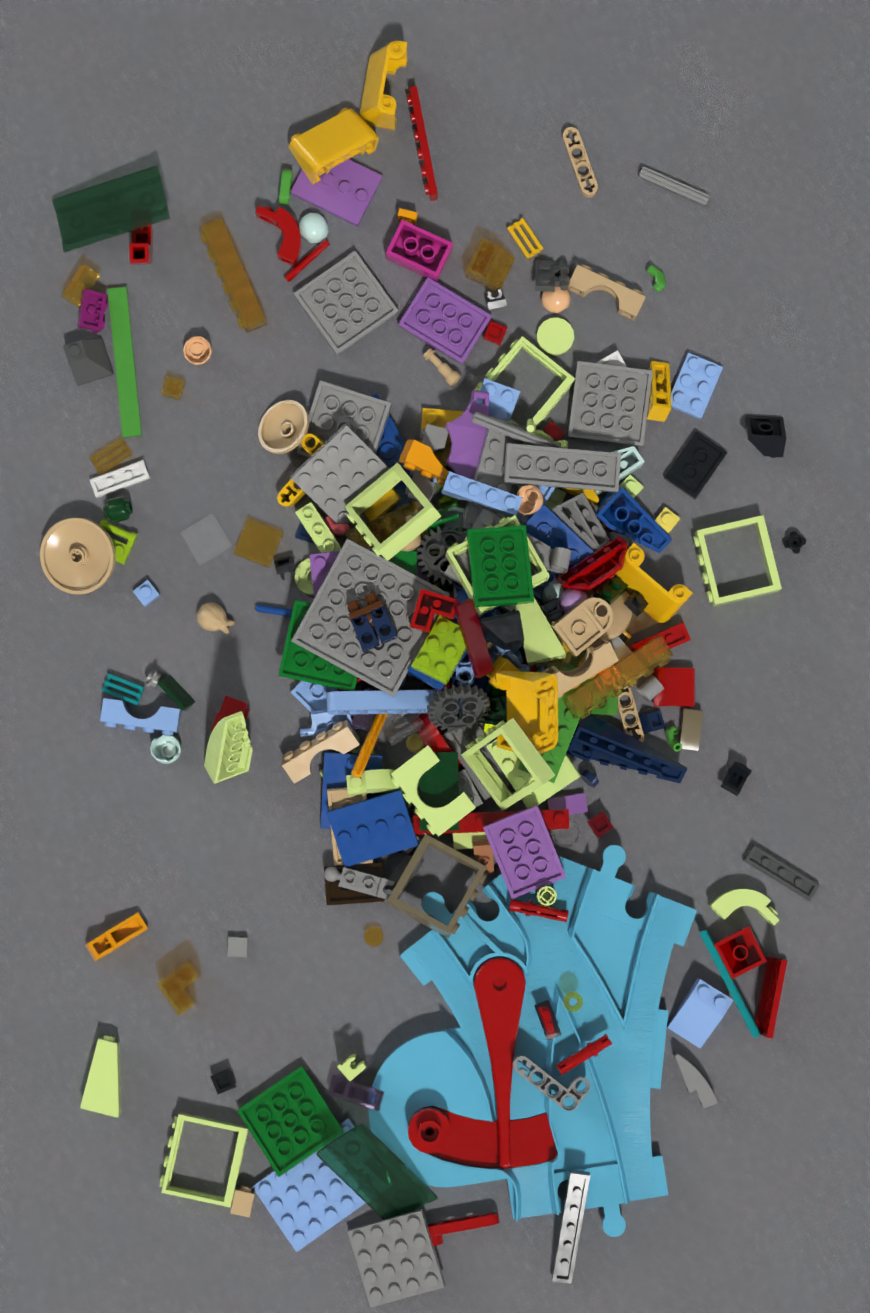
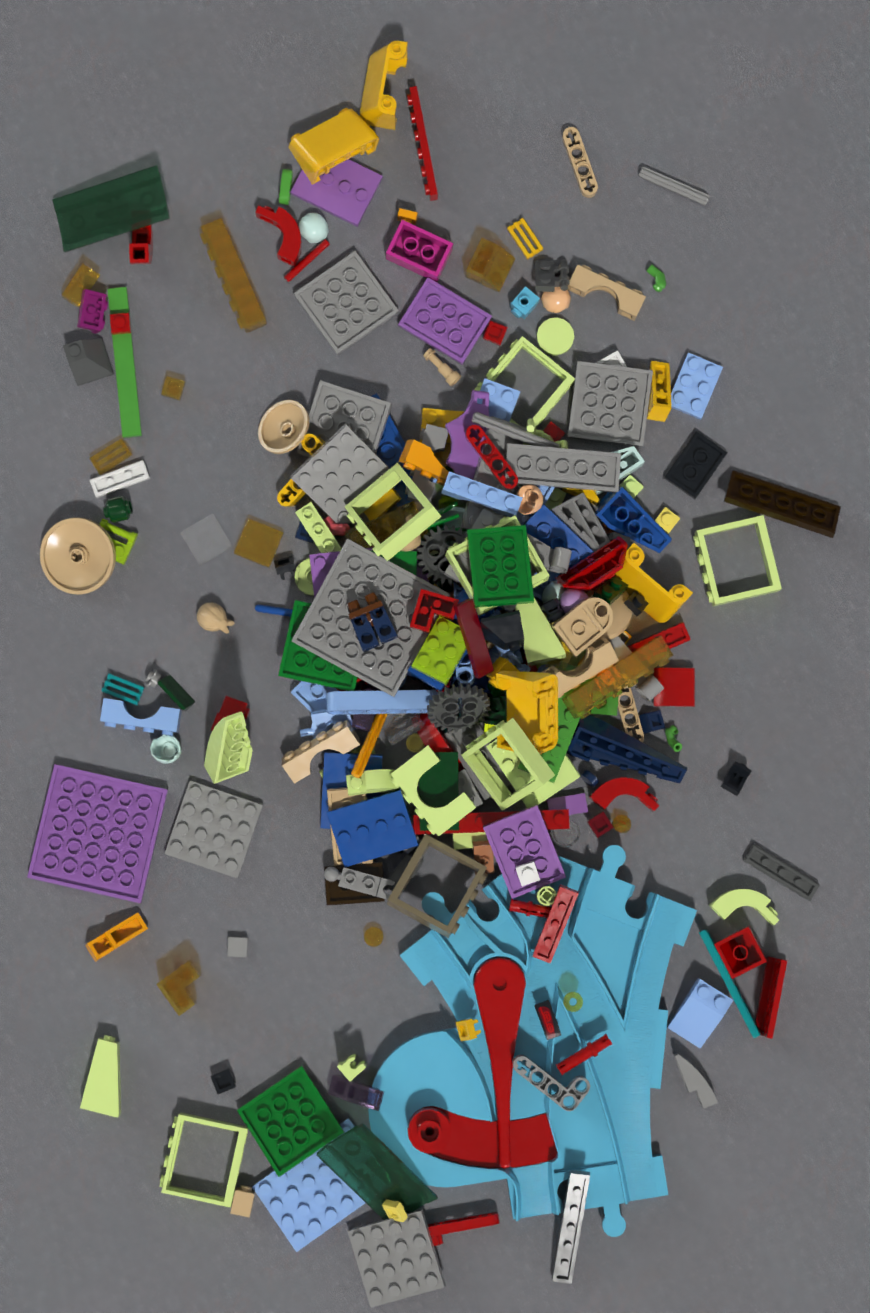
light blue plate [133,580,160,607] -> none
light nougat hair [183,336,212,365] -> none
tile [485,288,507,310] -> none
dark tan slope [679,707,703,751] -> none
black slope [745,415,786,458] -> none
black plate [783,531,806,554] -> none
none -> medium lavender plate [27,764,168,903]
none -> red plate [110,313,131,335]
none -> light grey plate [164,781,263,879]
none -> light yellow plate [382,1199,408,1222]
none -> yellow tile [455,1019,481,1041]
none -> red beam [465,425,518,490]
none -> medium azure brick [510,286,540,320]
none -> white plate [515,860,540,886]
none -> plate [532,884,579,964]
none -> red arch [589,777,659,812]
none -> clear yellow plate [612,815,631,833]
none -> dark brown plate [723,470,841,538]

